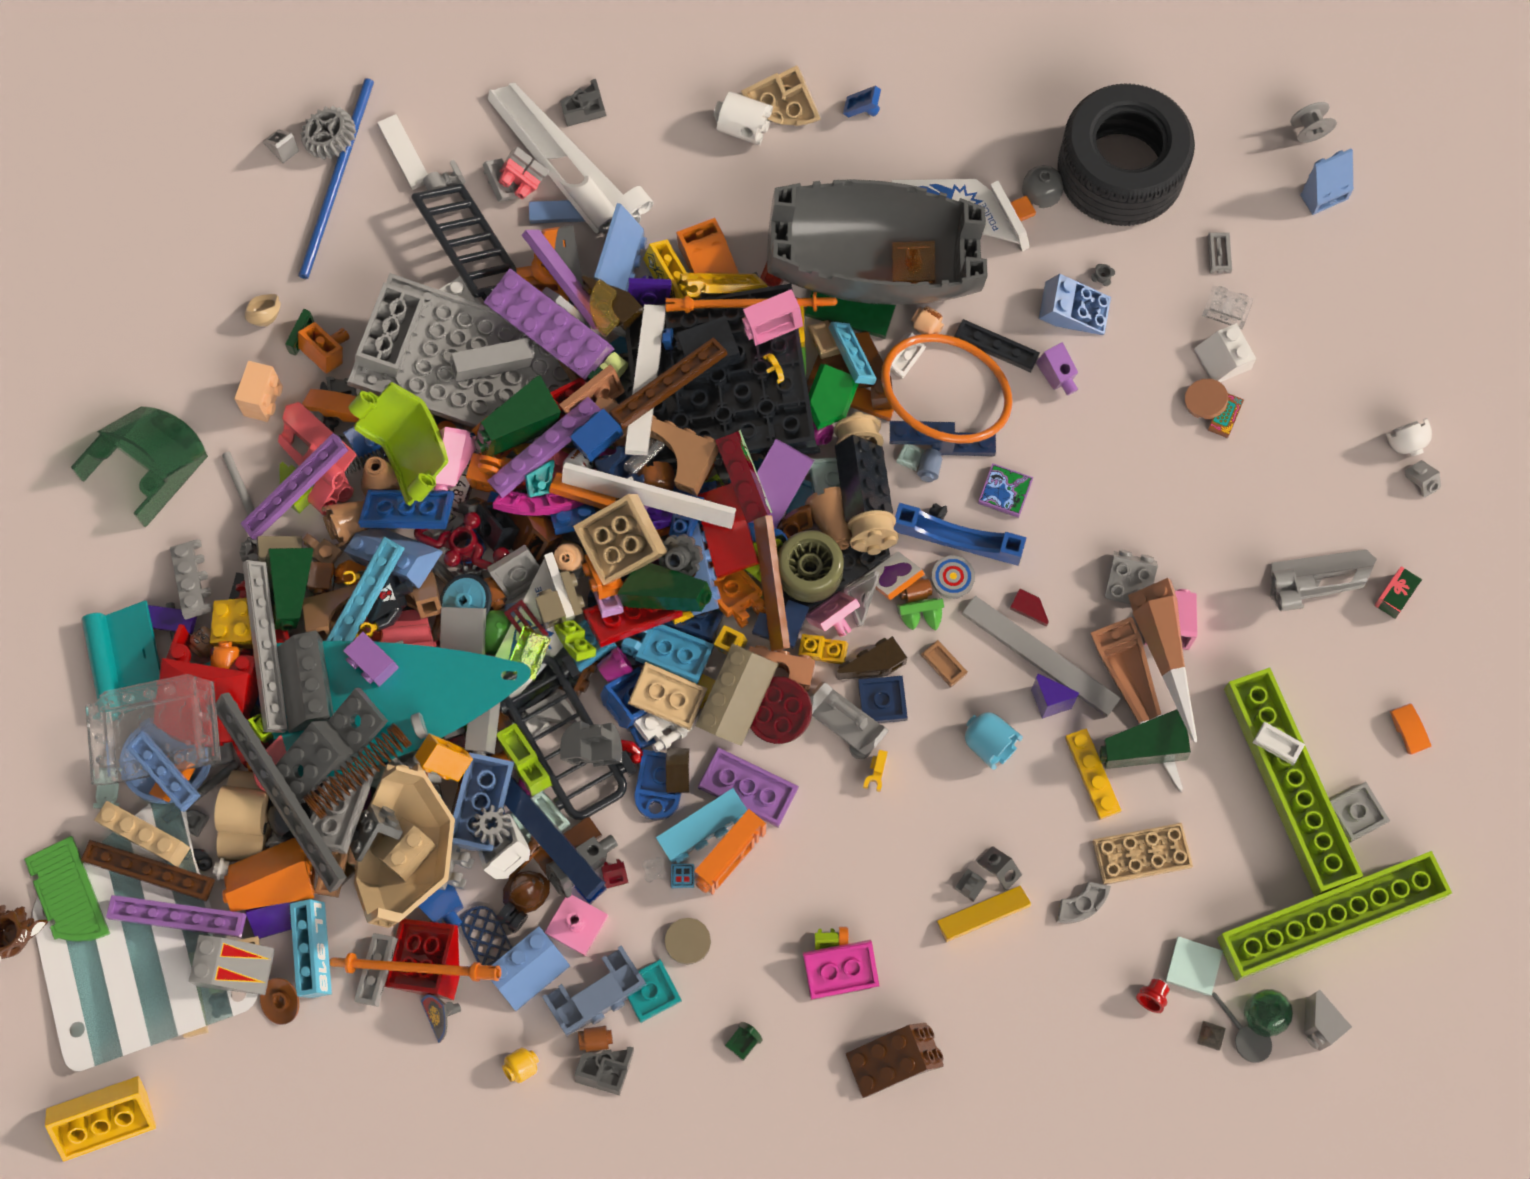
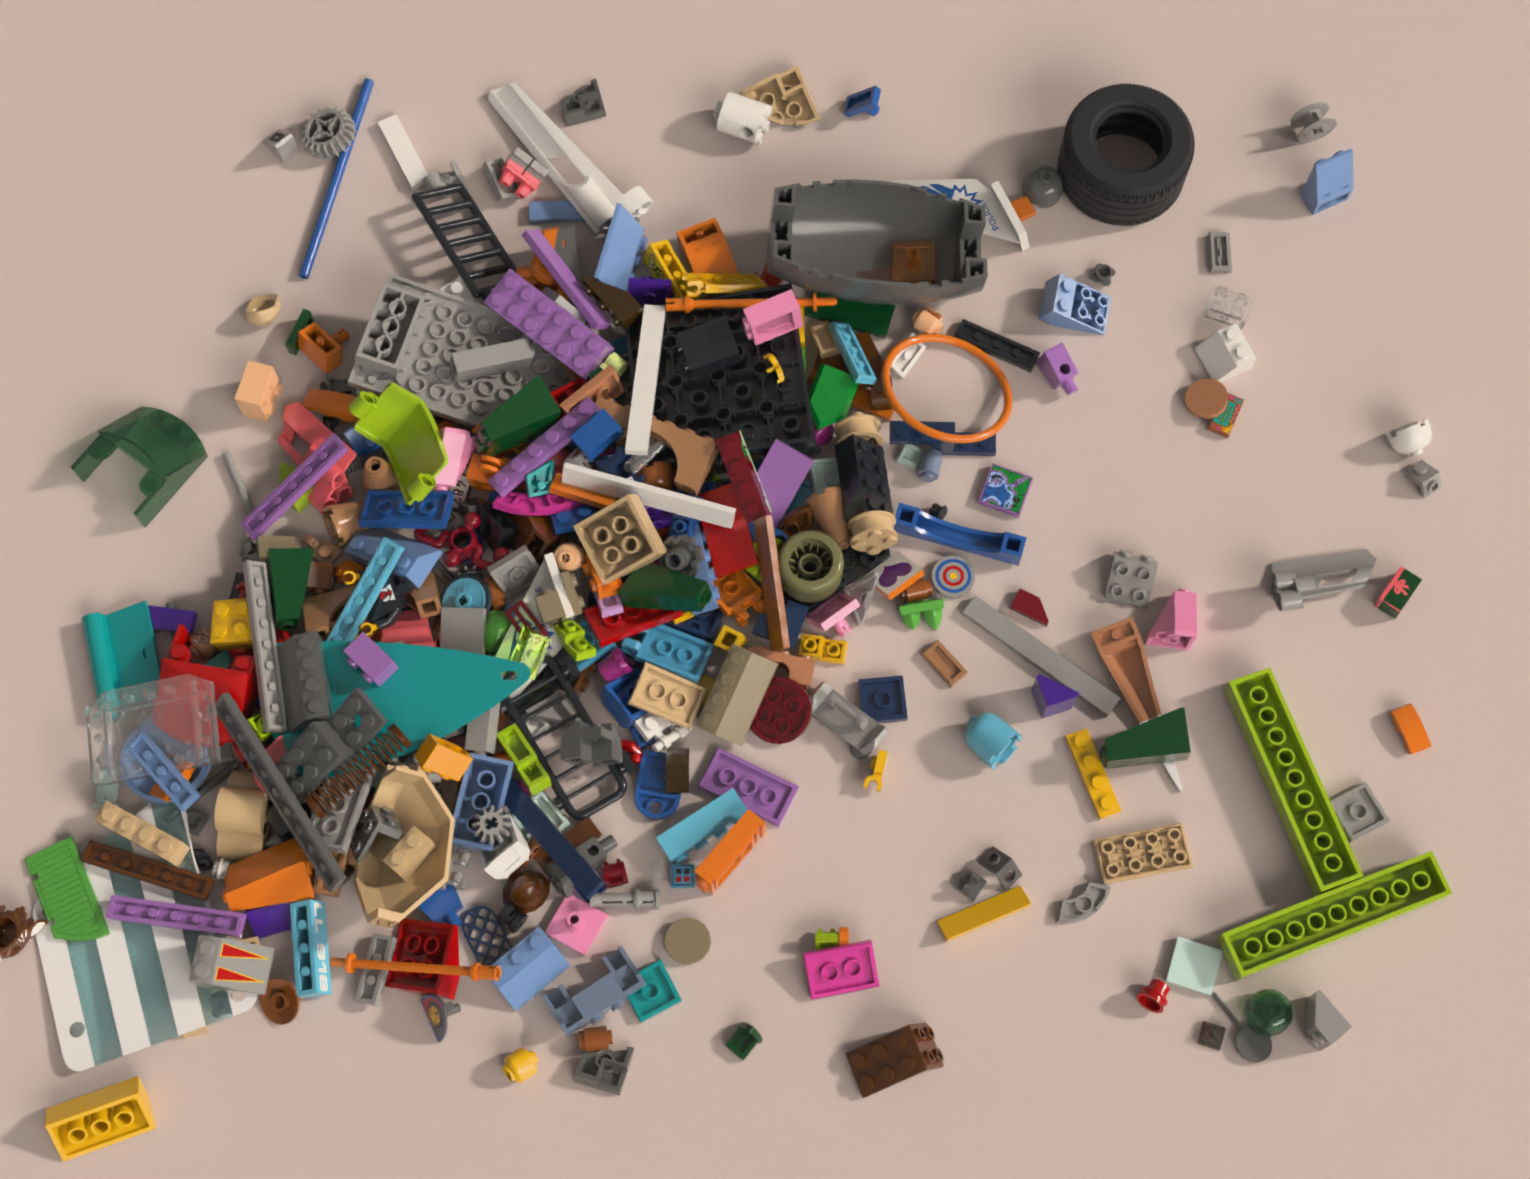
light grey hinge [170,539,213,620] -> none
orange head [210,641,240,669] -> none
light grey tile [411,712,428,739] -> none
clear yellow tile [590,279,619,337] -> none
reddish brown tile [609,337,728,429] -> none
blue tile [662,328,673,350] -> none
dark brown slope [836,636,908,680] -> none
nougat plate [1128,578,1197,742] -> none
white tile [1252,722,1305,765] -> none
none -> light grey pin [589,889,659,910]

